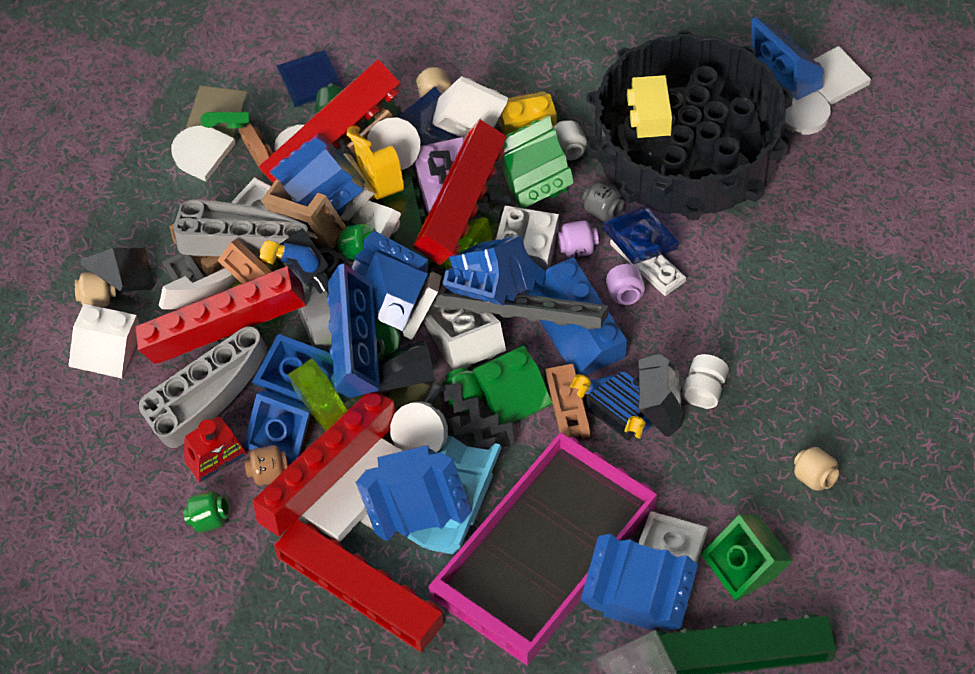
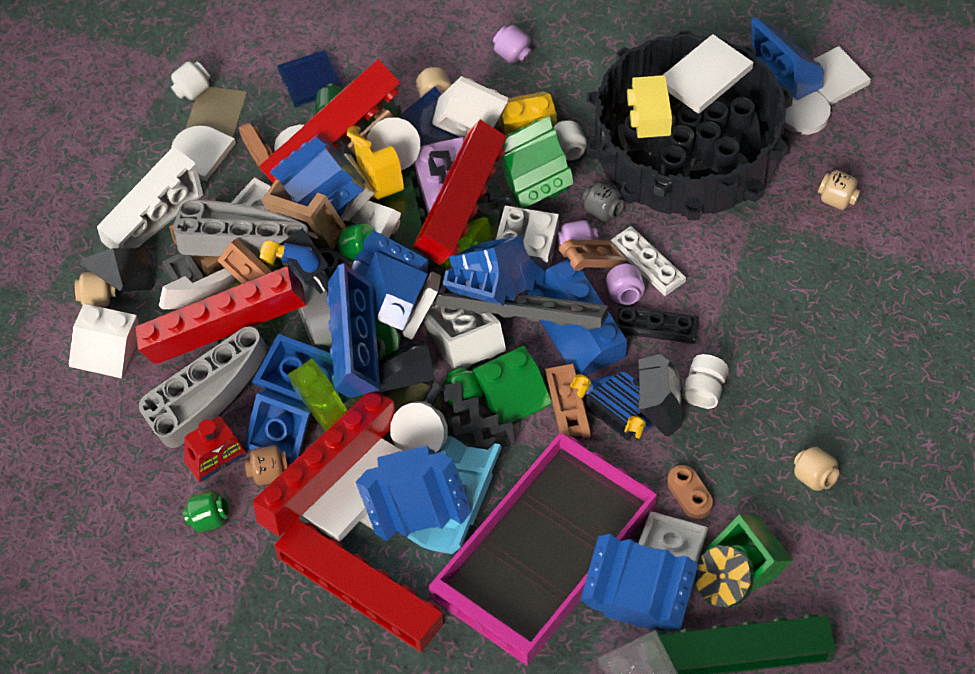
green plate [200,112,250,128] -> none
clear blue tile [602,207,679,265] -> none
none -> white wedge [97,146,203,249]
none -> white head [171,62,210,100]
none -> lavender head [493,25,532,63]
none -> nougat plate [559,239,627,271]
none -> black tile [613,305,699,344]
none -> white tile [663,34,753,114]
none -> nougat plate [667,465,713,519]
none -> tile [695,546,755,607]
none -> tan head [818,170,861,210]

